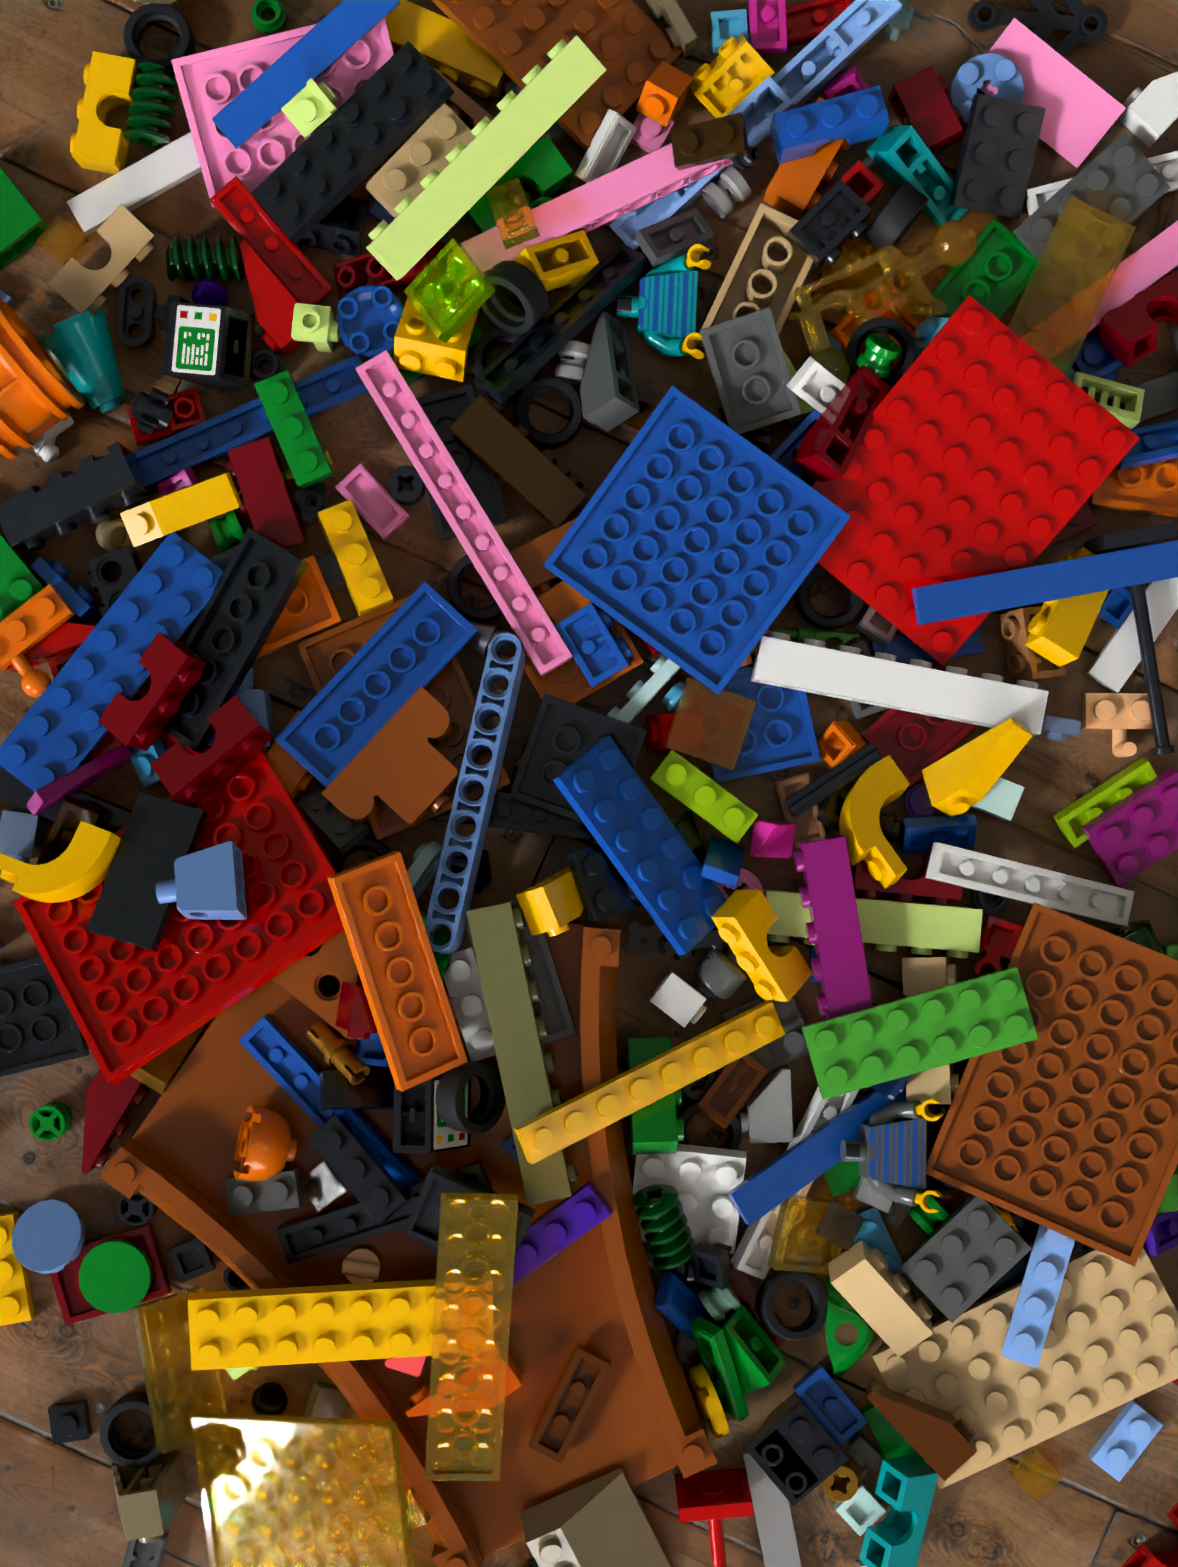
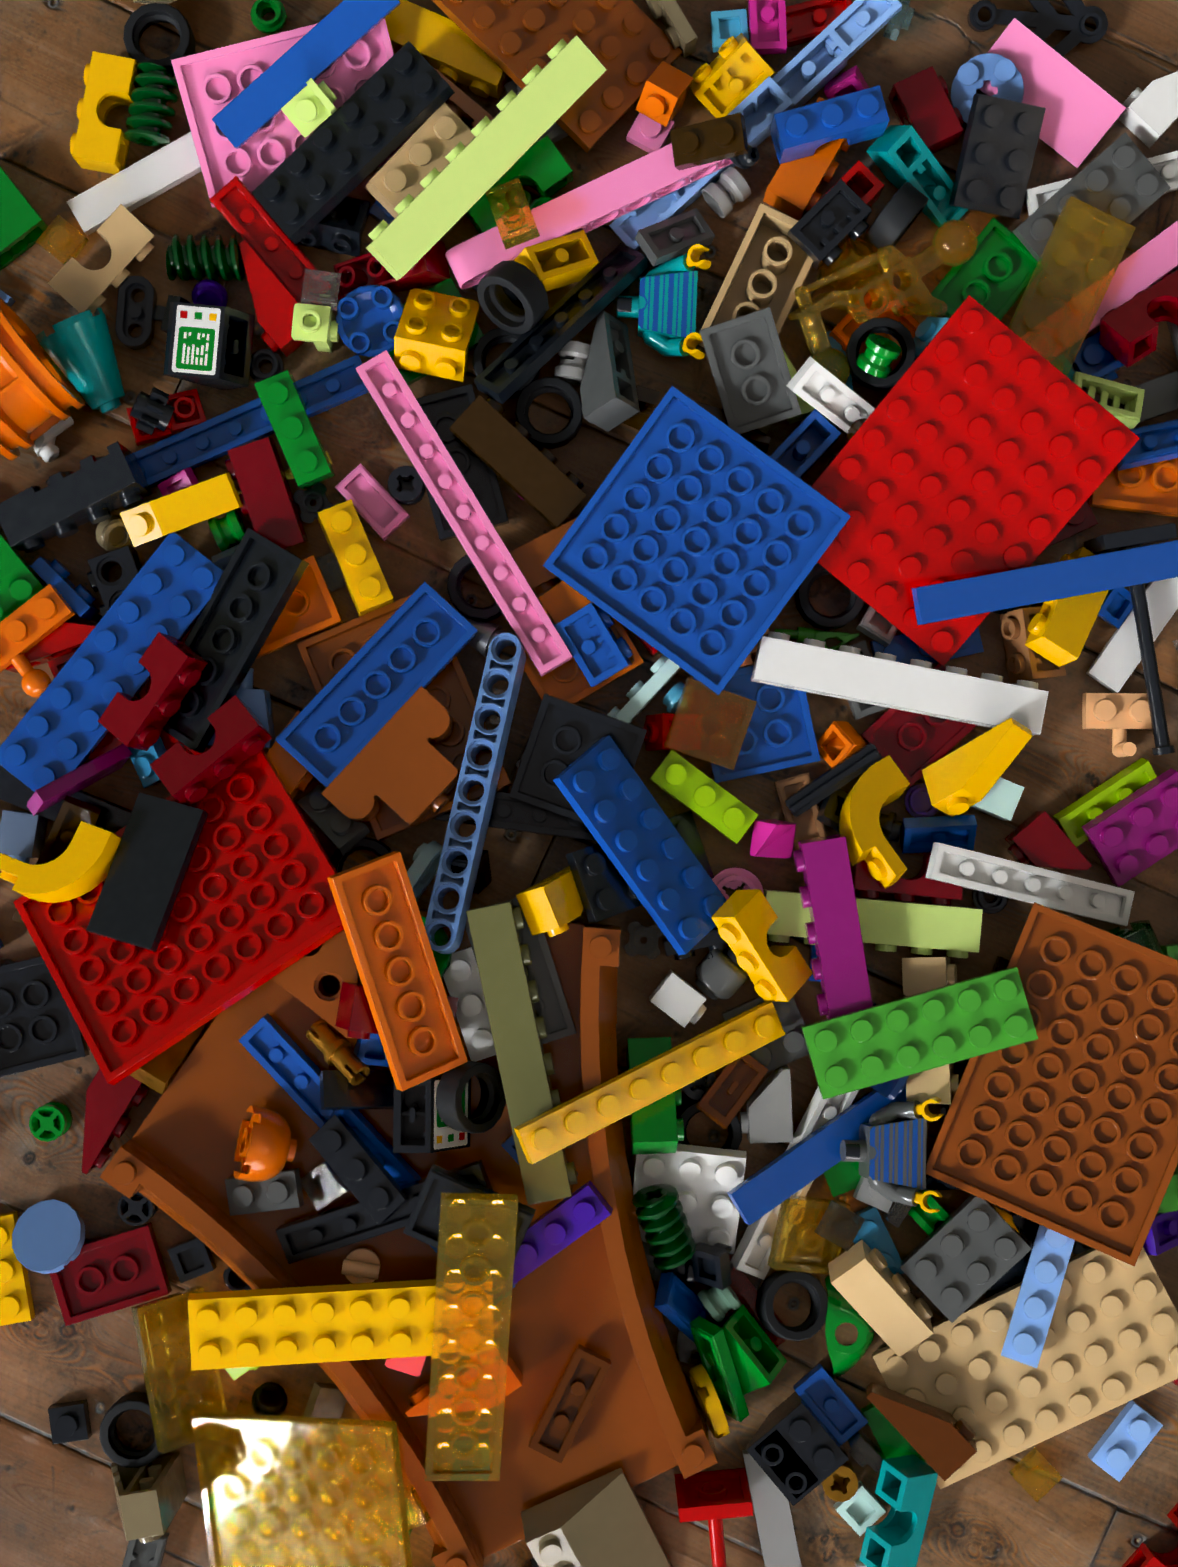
green tile [79,1239,153,1313] -> none
medium blue torso [155,841,247,920] -> none
clear neon green plate [404,238,496,343] -> none
white tile [575,109,637,183] -> none
blue tile [701,835,744,888] -> none
dark red slope [792,365,890,482] -> none
red plate [974,916,1024,977] -> none
sand blue plate [1041,715,1082,742] -> none
none -> clear tile [301,269,341,311]
none -> dark red slope [1004,811,1092,870]

